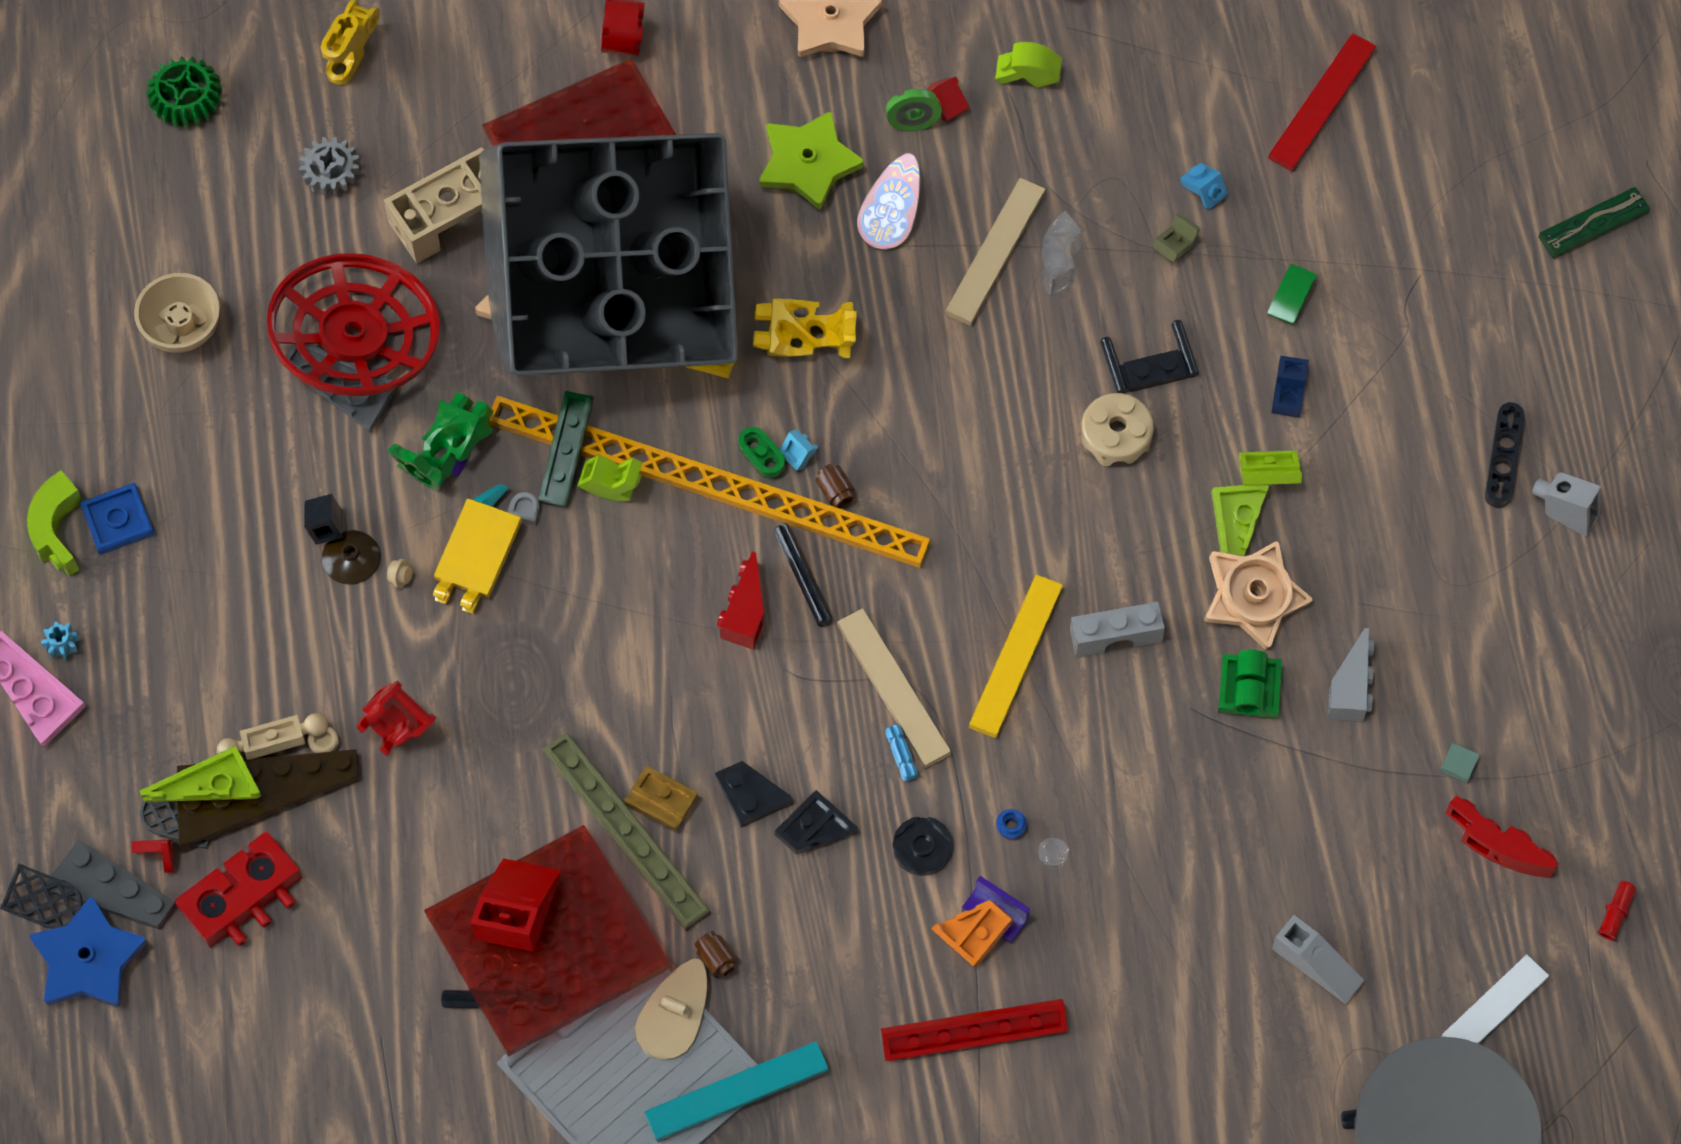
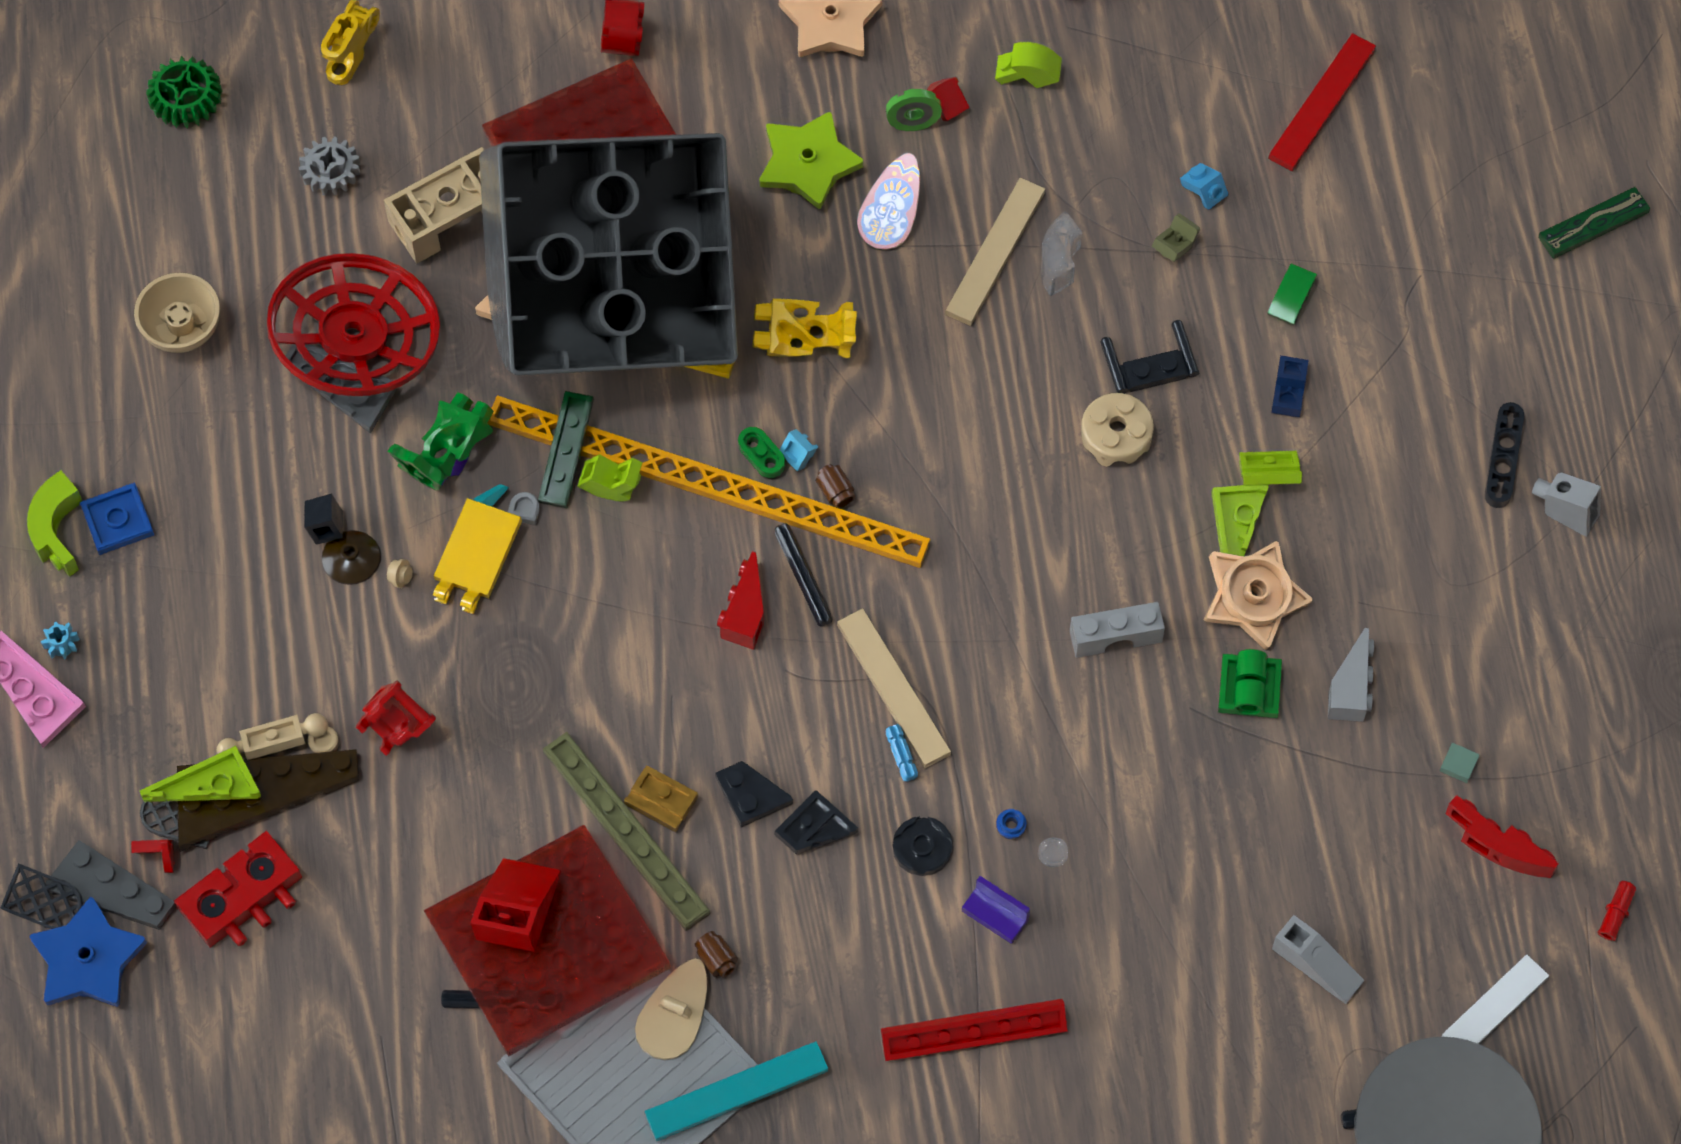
orange wing [931,900,1015,967] -> none
yellow tile [969,574,1063,739] -> none

